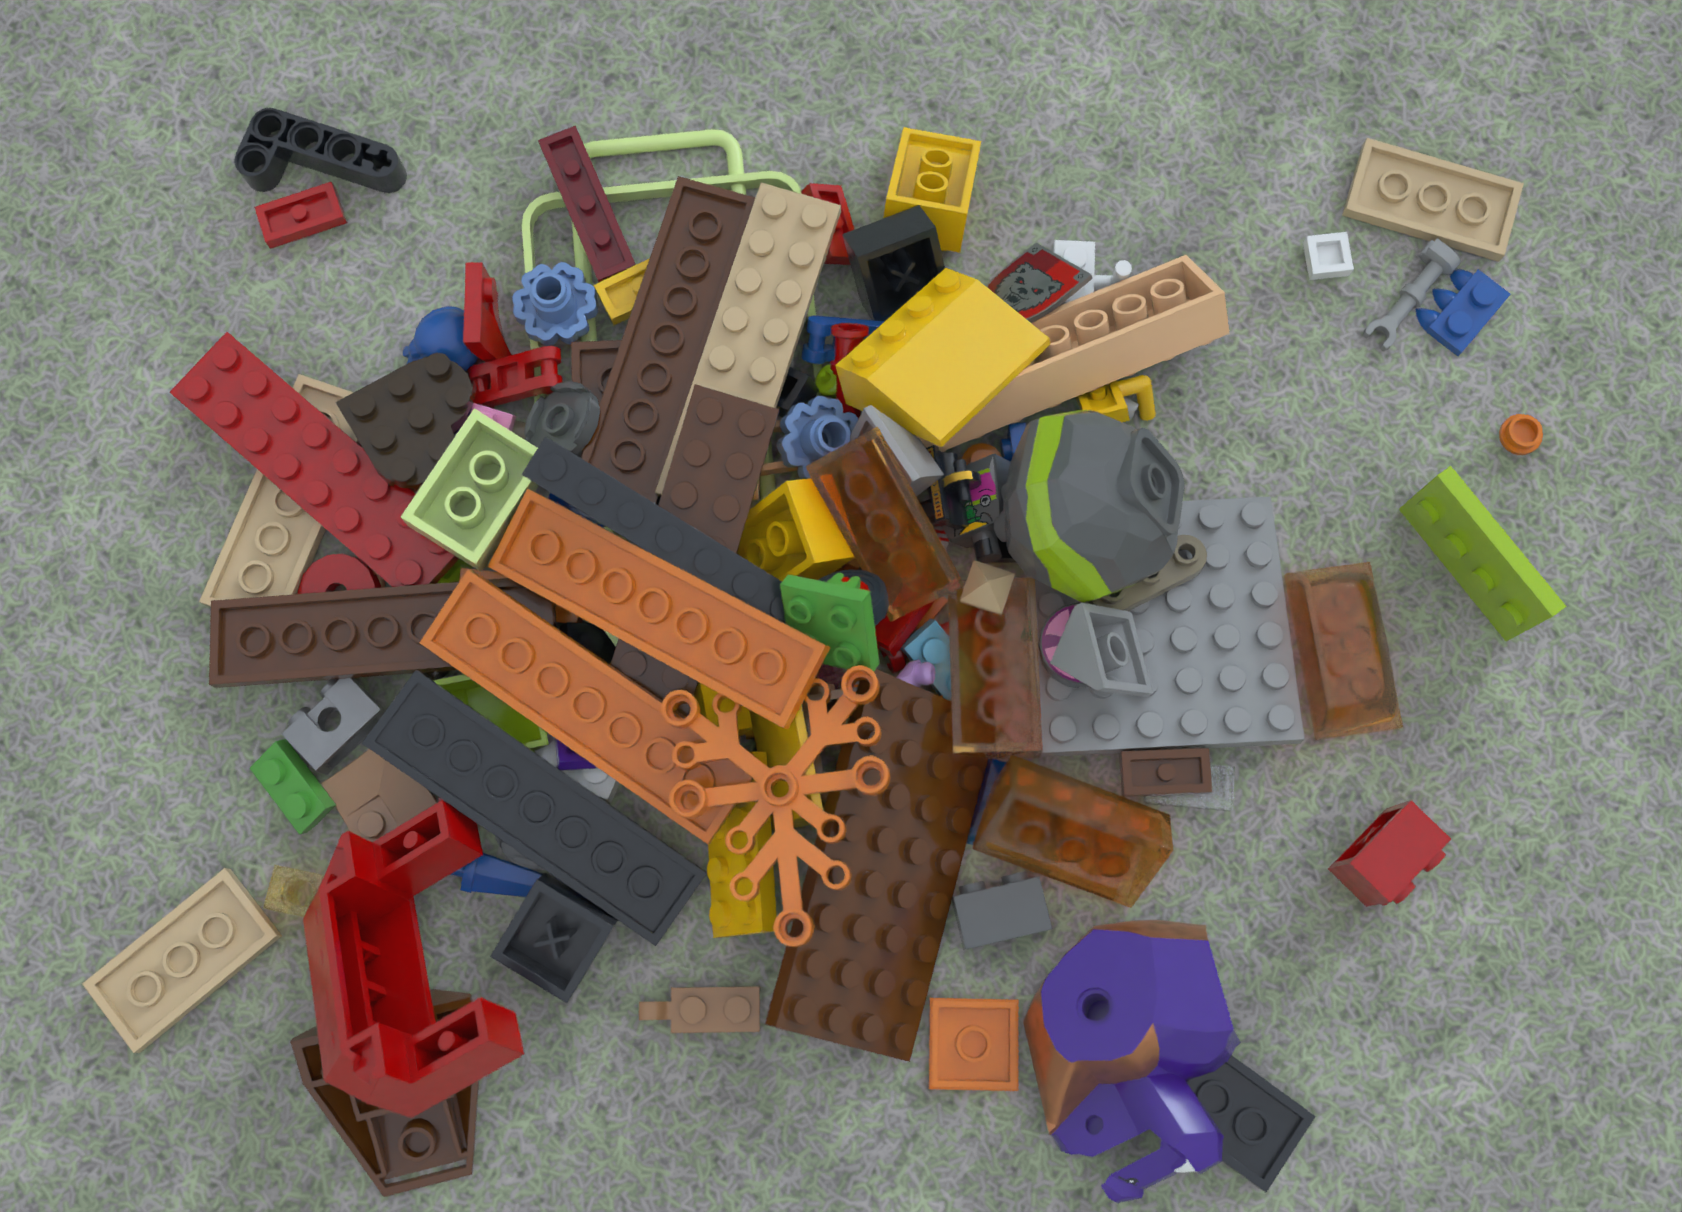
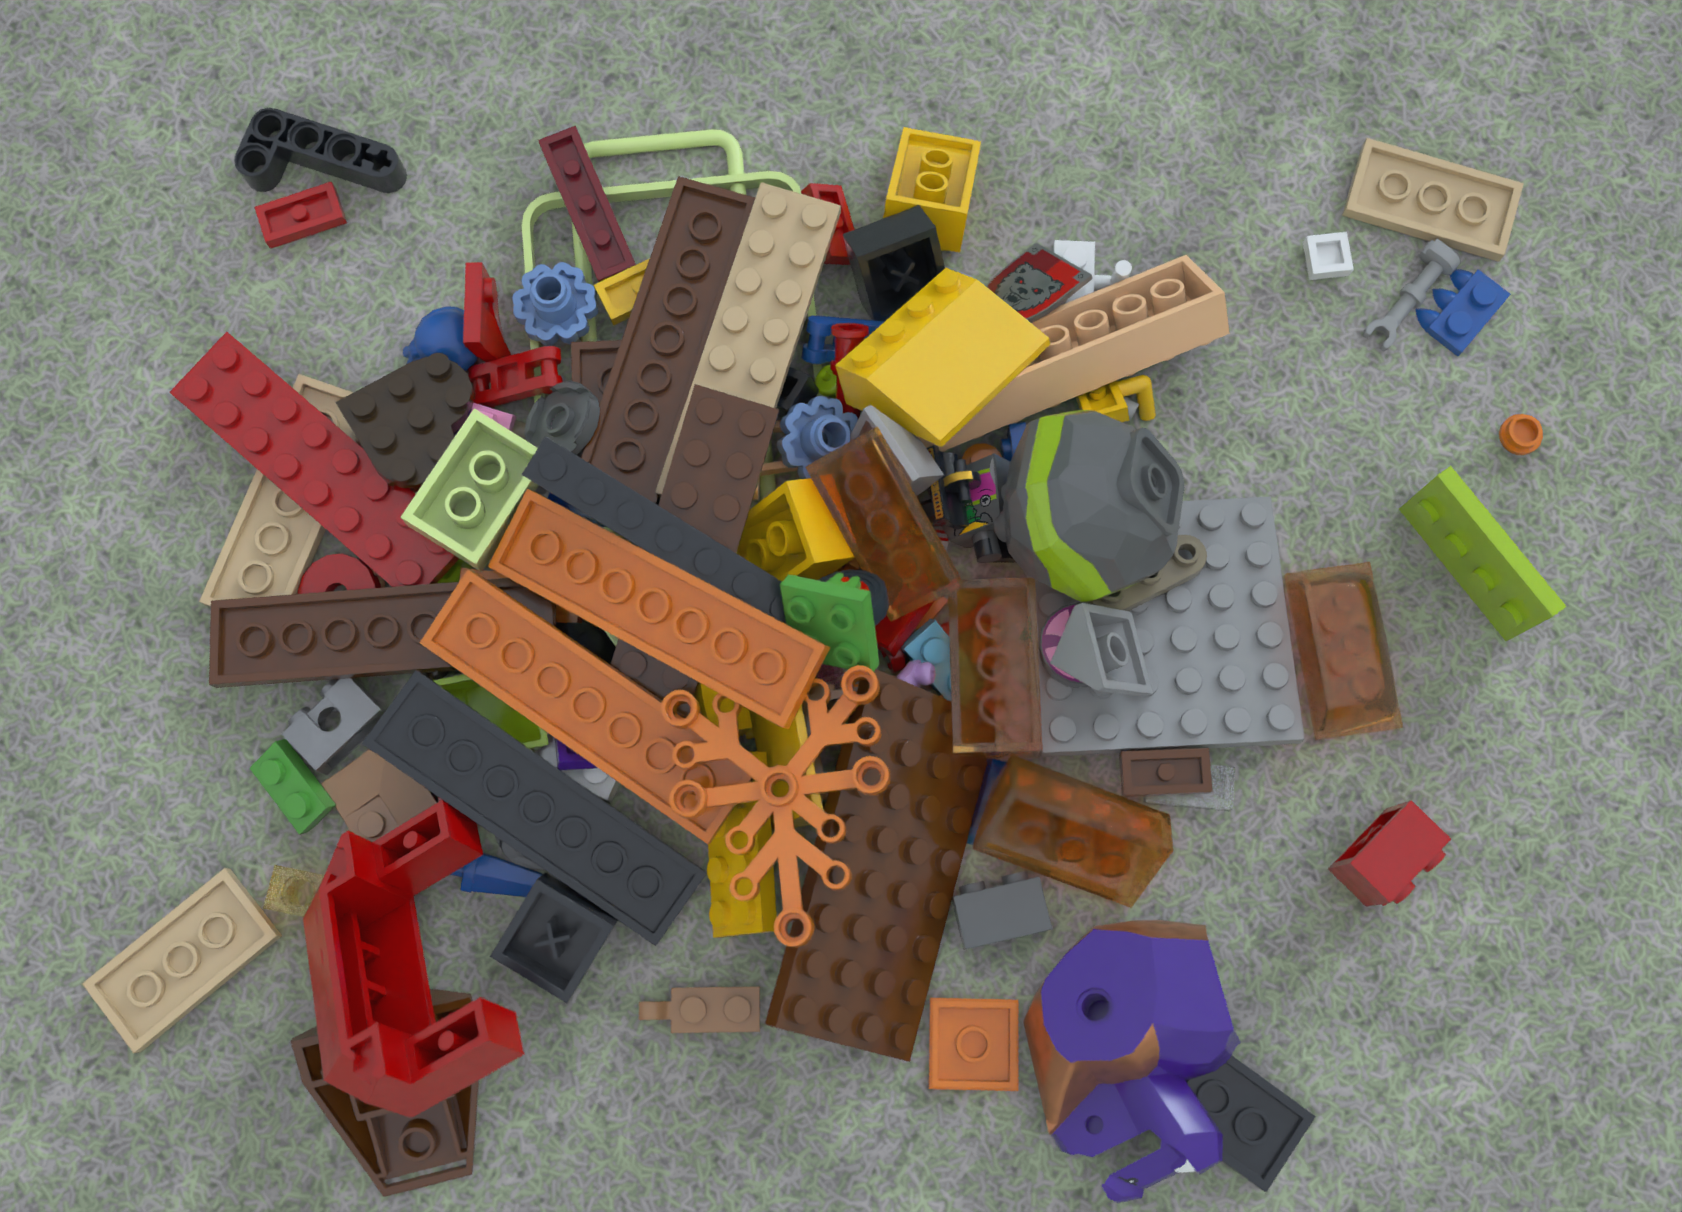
tan slope [960,560,1015,615] -> none

